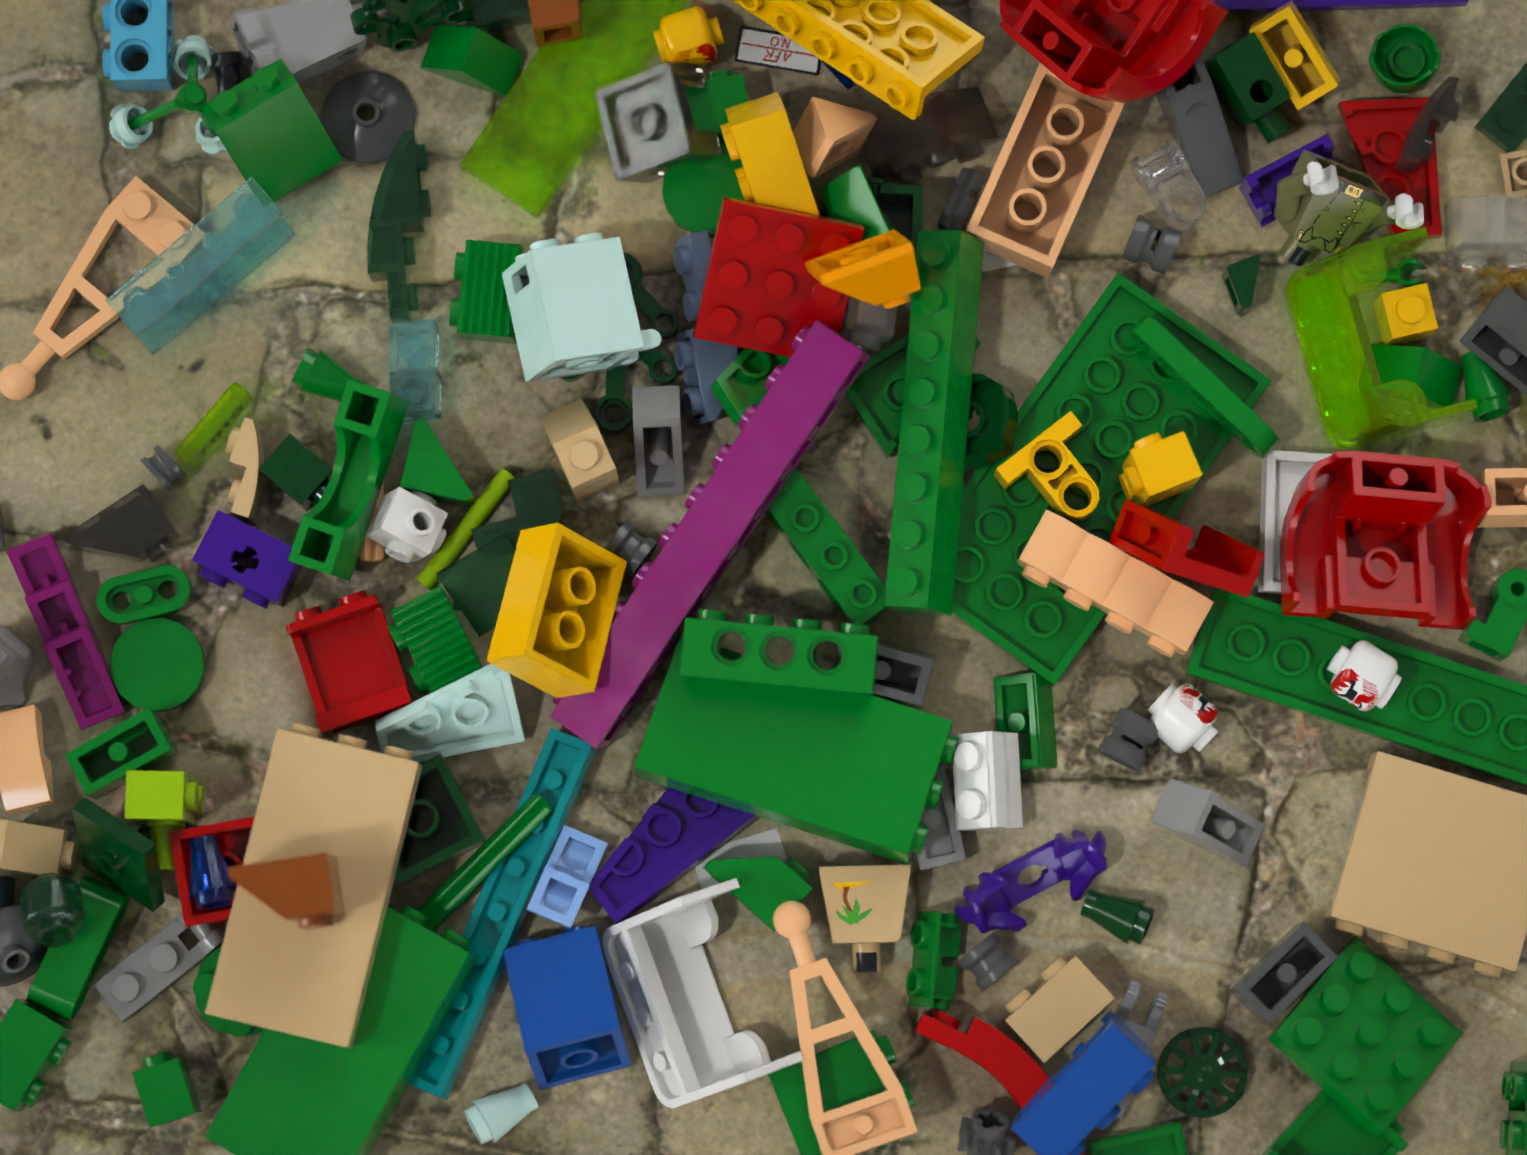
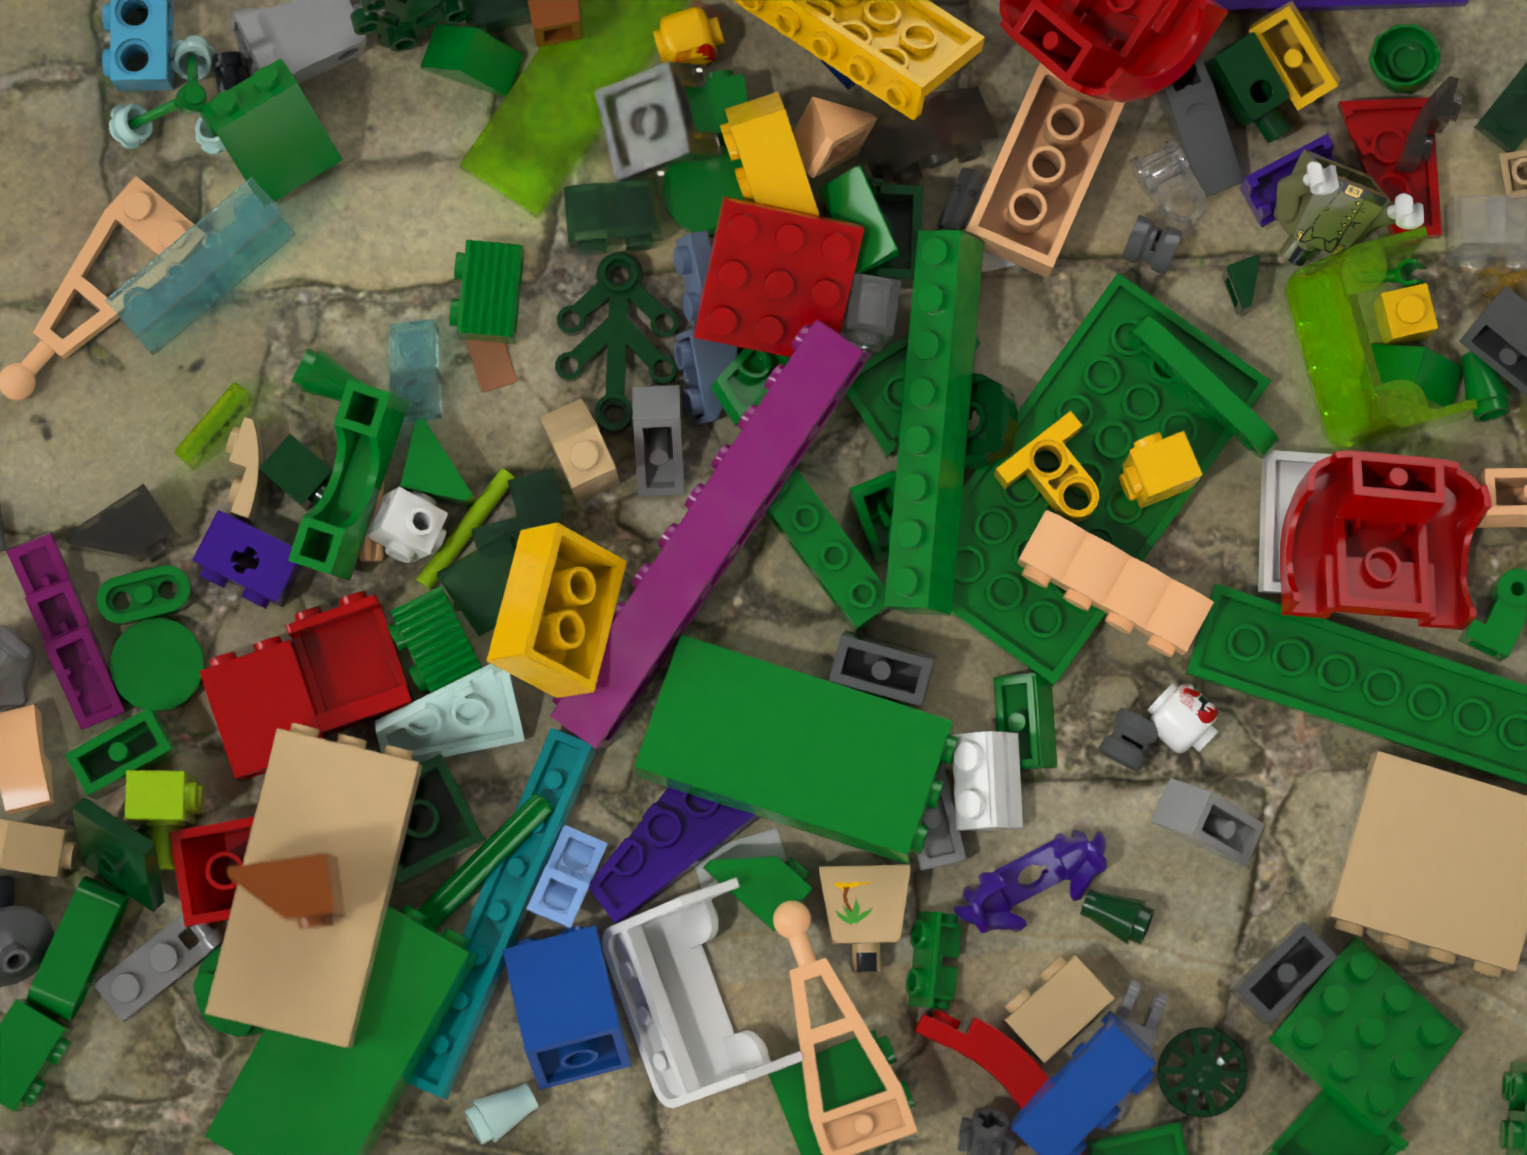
clear green head [20,873,86,947] -> none
green brick [132,1051,202,1128] -> none
dark grey bush [140,445,187,492] -> none
clear blue cone [189,835,237,910] -> none
dark grey dish [322,71,415,164] -> none
clear green slope [367,130,432,326] -> none
light aqua container [502,233,661,382] -> none
dark grey wheel [605,520,658,580] -> none
green brick [680,609,880,694] -> none
white sticker [734,26,821,76] -> none
light orange slope [804,229,921,309] -> none
dark grey wheel [957,932,1018,992] -> none
red panel [1108,499,1264,598] -> none
white head [1327,640,1402,711] -> none
none -> red brick [199,636,327,782]
none -> nougat sticker [465,340,517,392]
none -> clear green brick [564,179,663,256]
none -> green slope [848,470,896,563]

